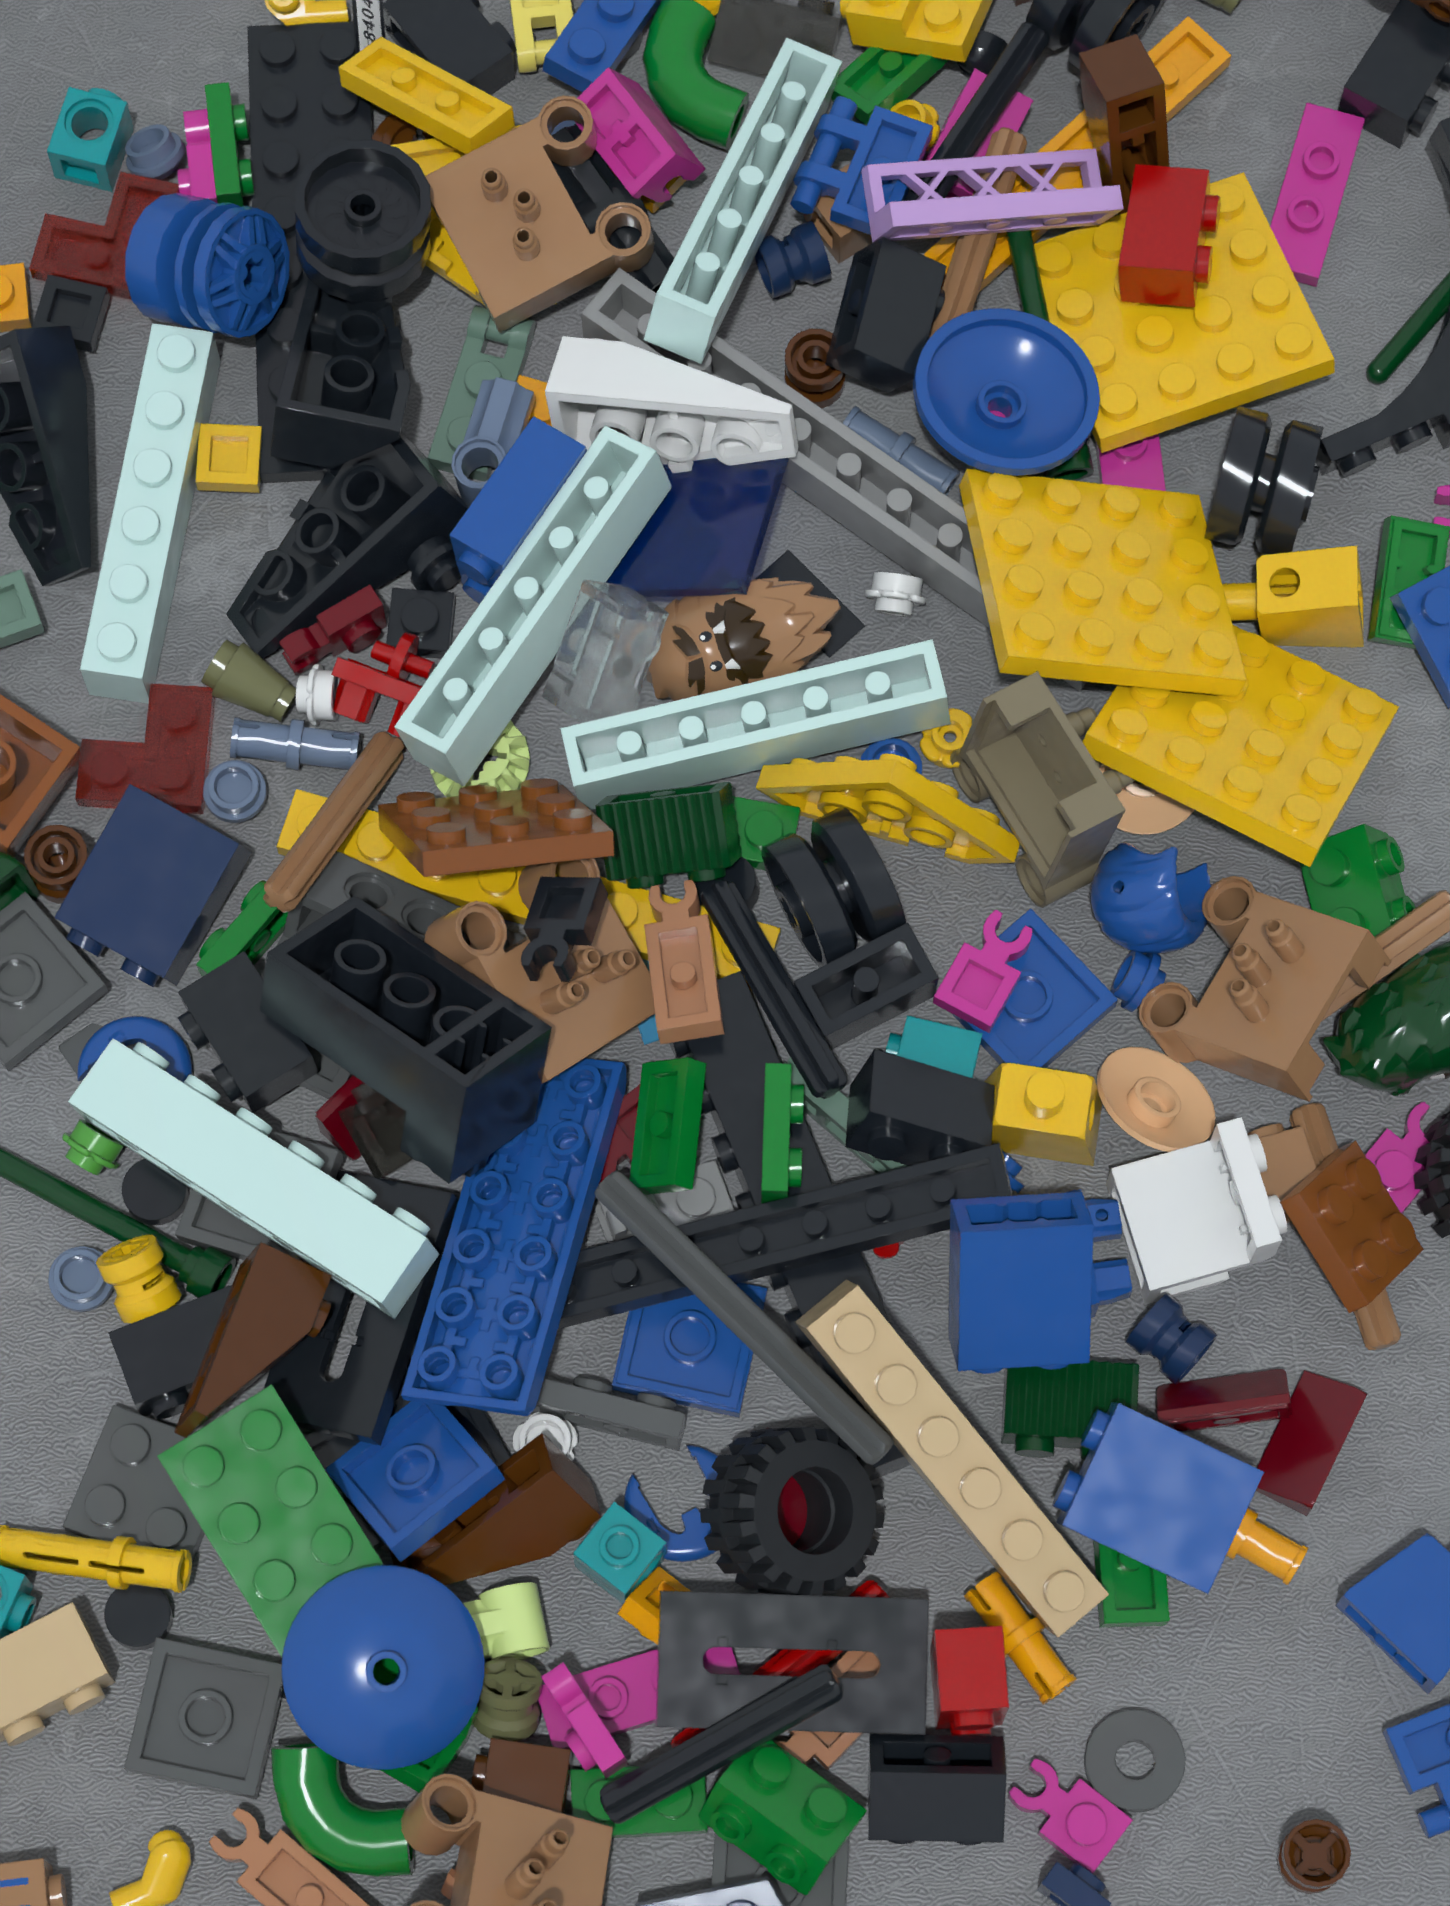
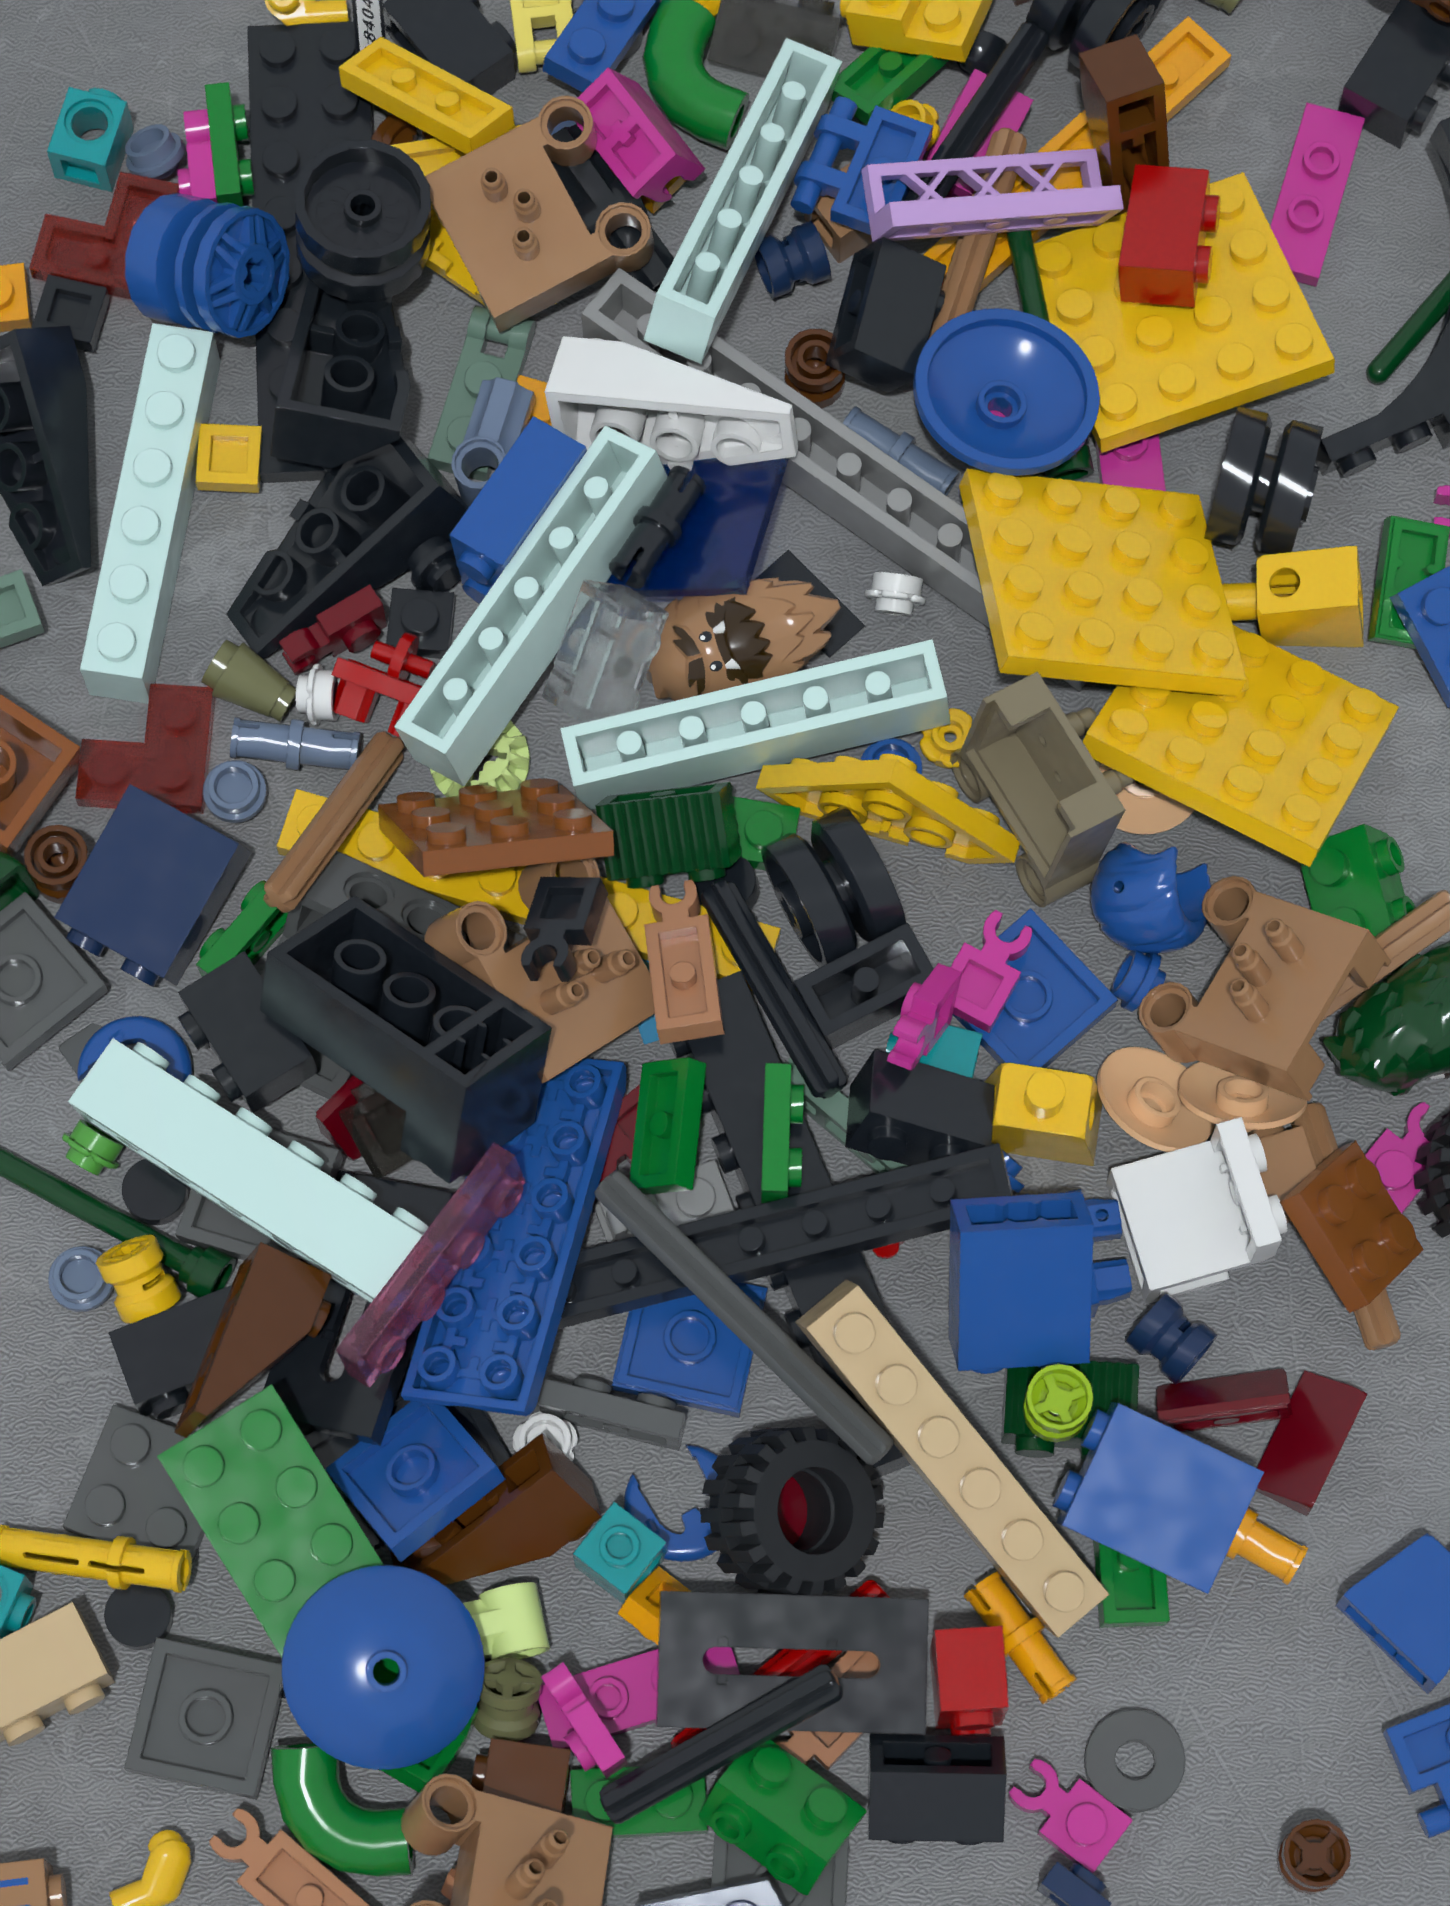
none -> clear pink plate [336,1143,525,1388]
none -> black pin [609,466,706,588]
none -> dark pink plate [887,963,962,1071]
none -> lime wheel [1023,1364,1093,1442]
none -> light nougat dish [1178,1061,1308,1132]

